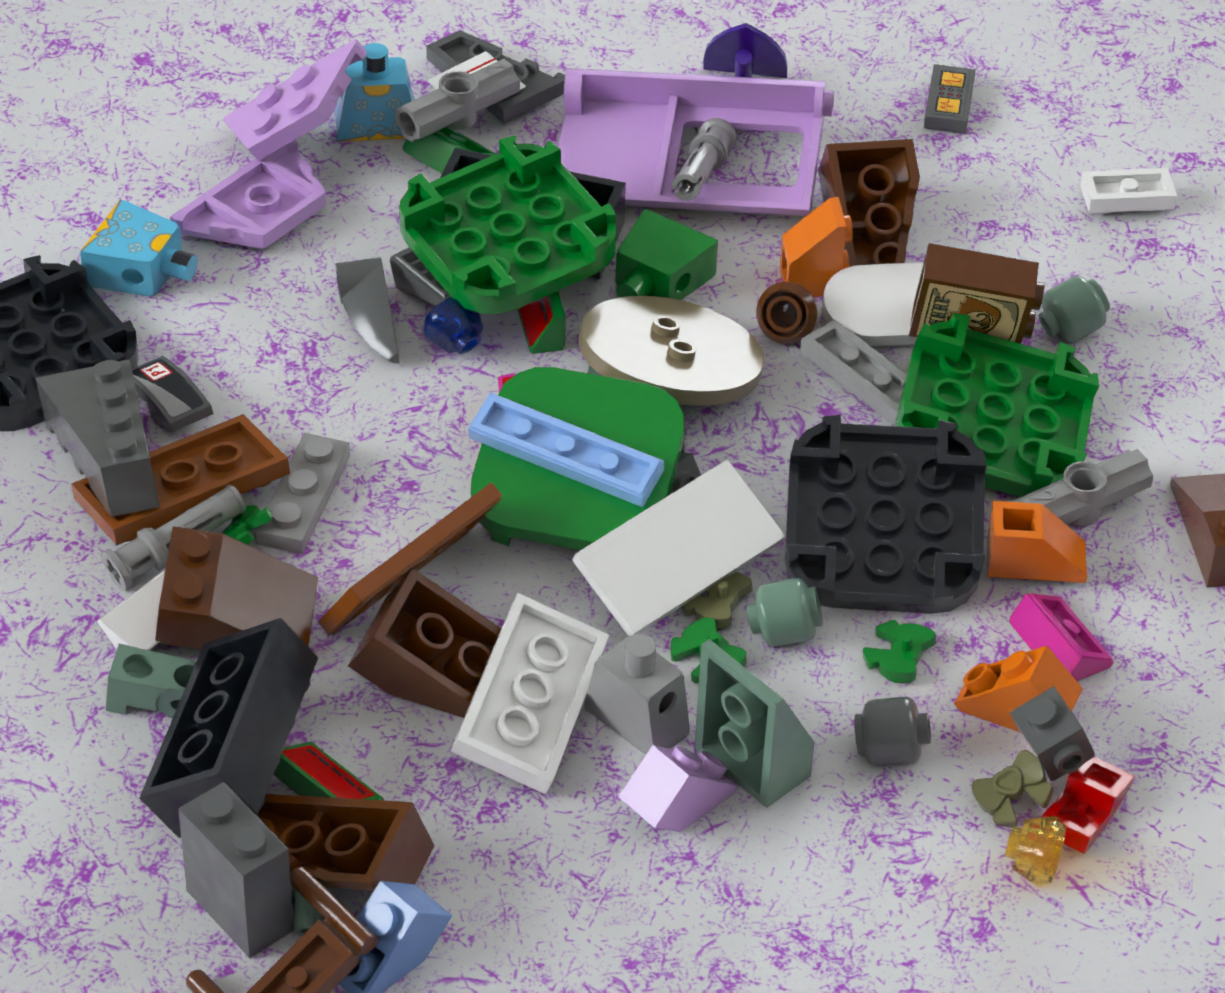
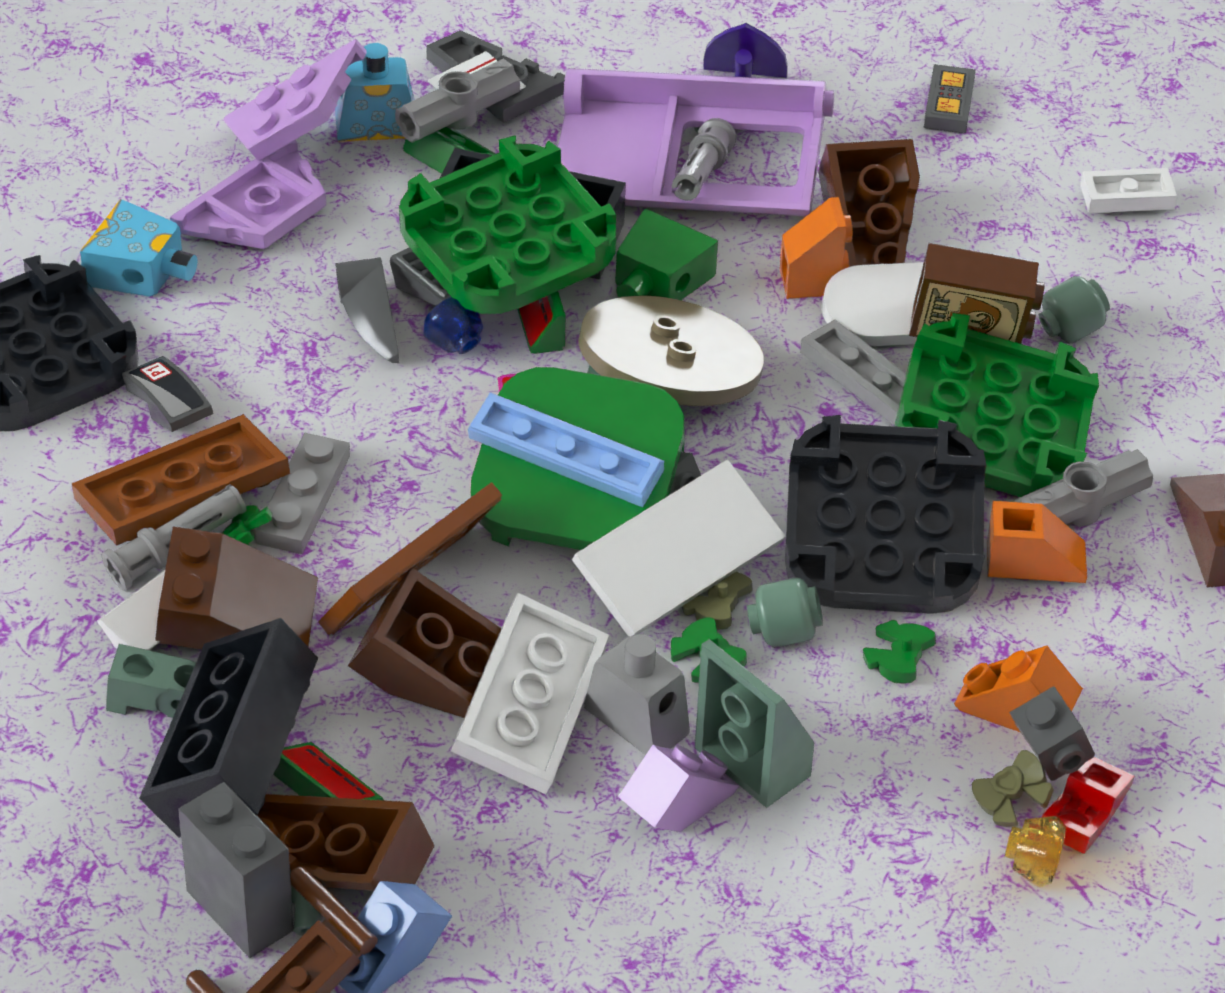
dark grey wedge [35,359,160,517] -> none
reddish brown cone [756,282,818,344] -> none
dark grey head [854,697,931,766] -> none
dark pink slope [1009,593,1114,681] -> none

